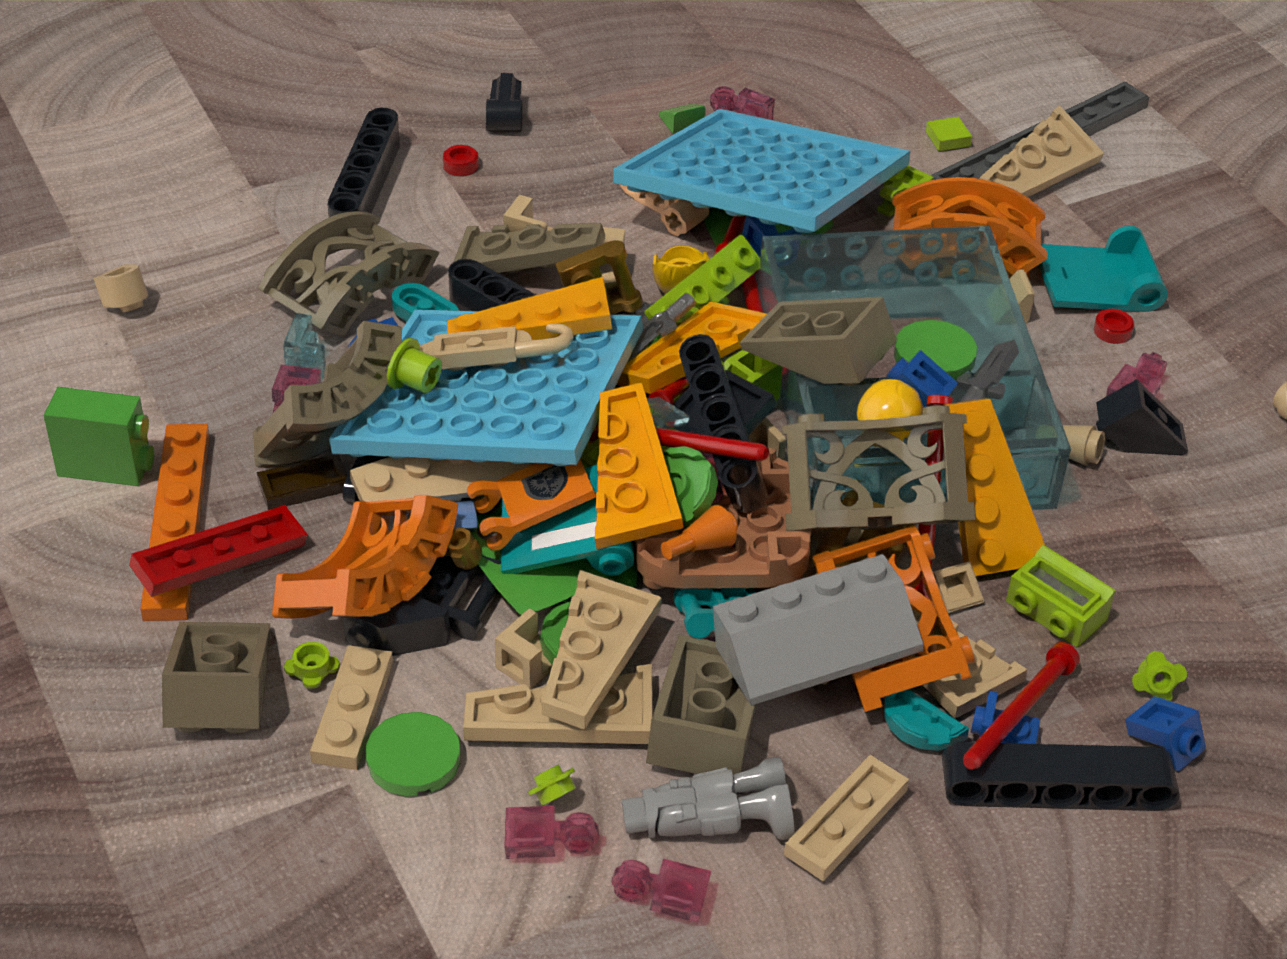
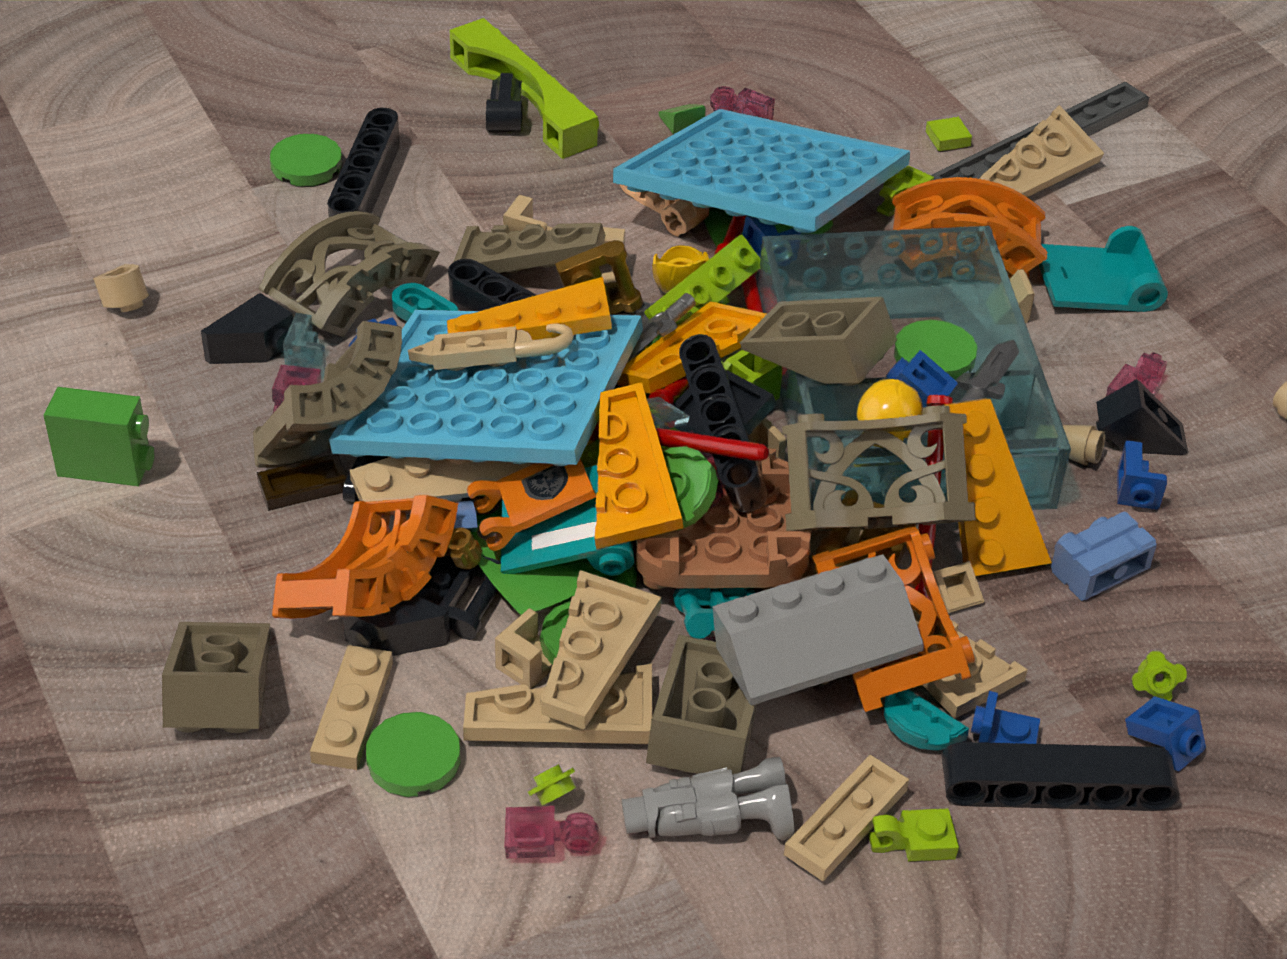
red plate [129,505,308,597] -> none
orange plate [140,424,210,621] -> none
lime plate [284,642,340,688] -> none
lime piece [387,338,442,393] -> none
red tile [443,145,479,176] -> none
clear pink plate [611,859,711,923] -> none
orange cone [661,505,738,559] -> none
red bar [963,642,1080,769] -> none
lime window [1006,545,1116,648] -> none
red tile [1093,308,1134,344] -> none
none -> black slope [201,293,296,364]
none -> bright green tile [270,134,342,187]
none -> lime arch [449,18,599,159]
none -> lime plate [868,808,959,862]
none -> medium blue brick [1051,511,1157,601]
none -> blue bracket [1117,440,1167,510]

